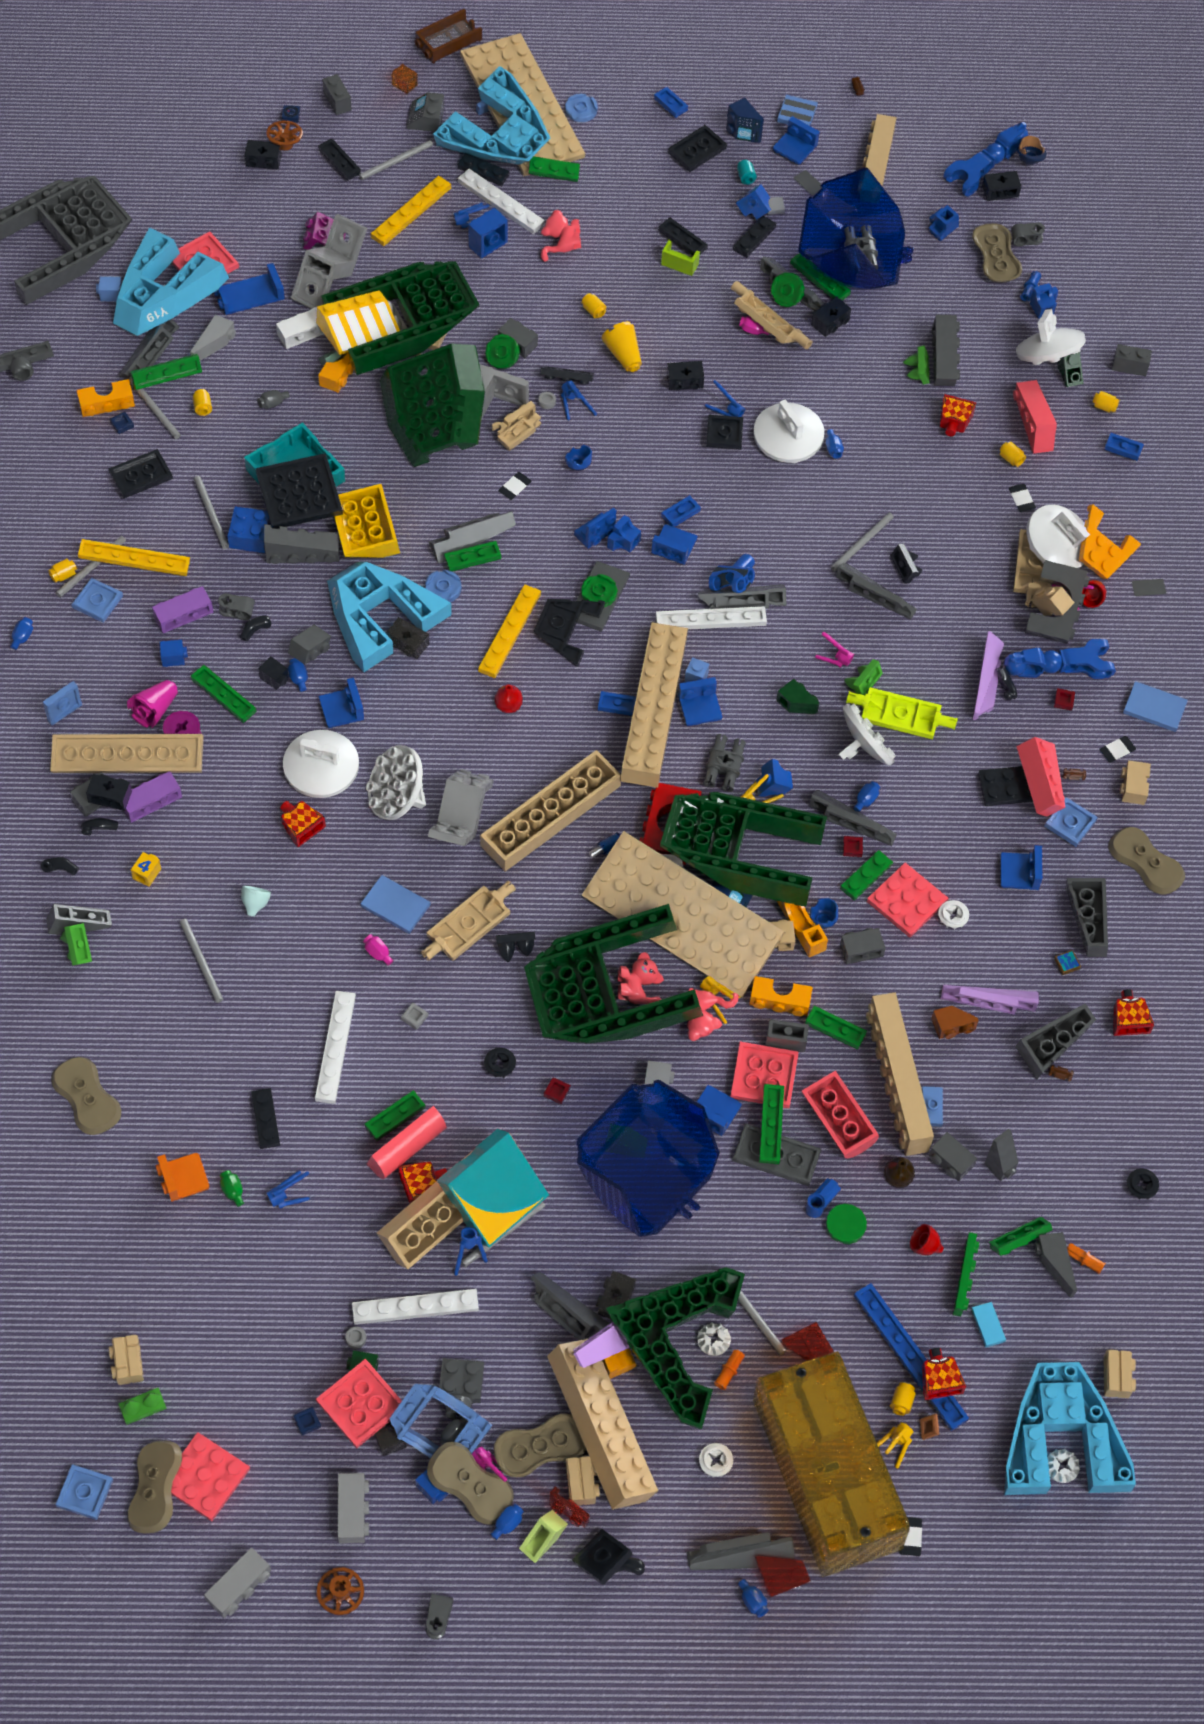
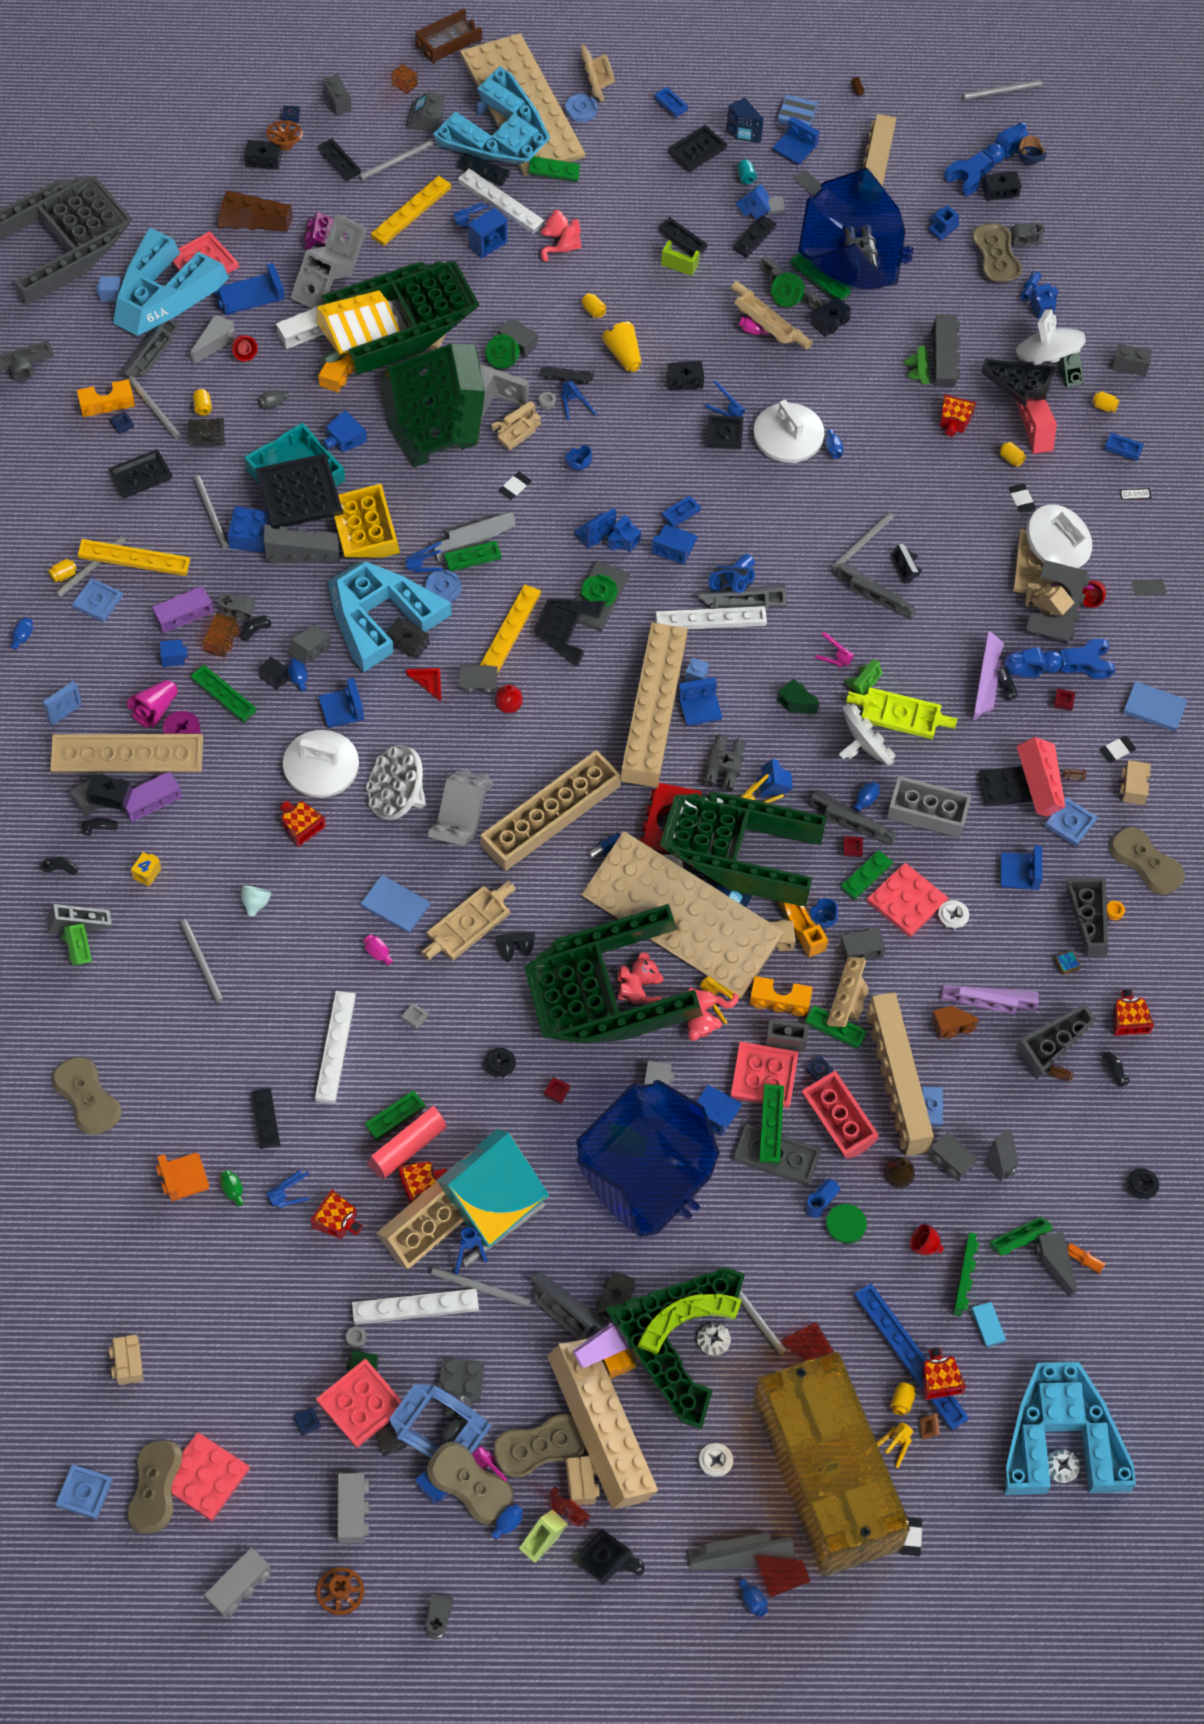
bright green tile [119,1387,167,1425] -> none
green plate [130,354,202,390] -> none
blue plate [598,691,636,716] -> none
orange axle [714,1350,744,1390] -> none
light orange wing [1079,504,1141,579] -> none
tan brick [1104,1350,1136,1398] -> none
none -> clear smoke brick [188,418,226,447]
none -> clear orange brick [203,613,240,658]
none -> reddish brown wedge [217,190,293,231]
none -> red helmet [231,335,258,362]
none -> red torso [310,1189,363,1239]
none -> blue torso [322,410,367,452]
none -> blue plant [405,541,443,573]
none -> red tile [406,668,442,701]
none -> light grey piece [431,1267,531,1307]
none -> dark grey brick [459,664,498,692]
none -> tan bracket [581,45,615,102]
none -> lime tile [637,1294,742,1354]
none -> dark blue tile [805,1056,834,1082]
none -> tan bracket [827,957,868,1027]
none -> light grey brick [887,776,972,838]
none -> light grey piece [963,80,1042,100]
none -> black wing [982,358,1055,406]
none -> black arm [1102,1052,1130,1087]
none -> light orange tile [1107,901,1125,921]
none -> sticker [1119,488,1152,500]

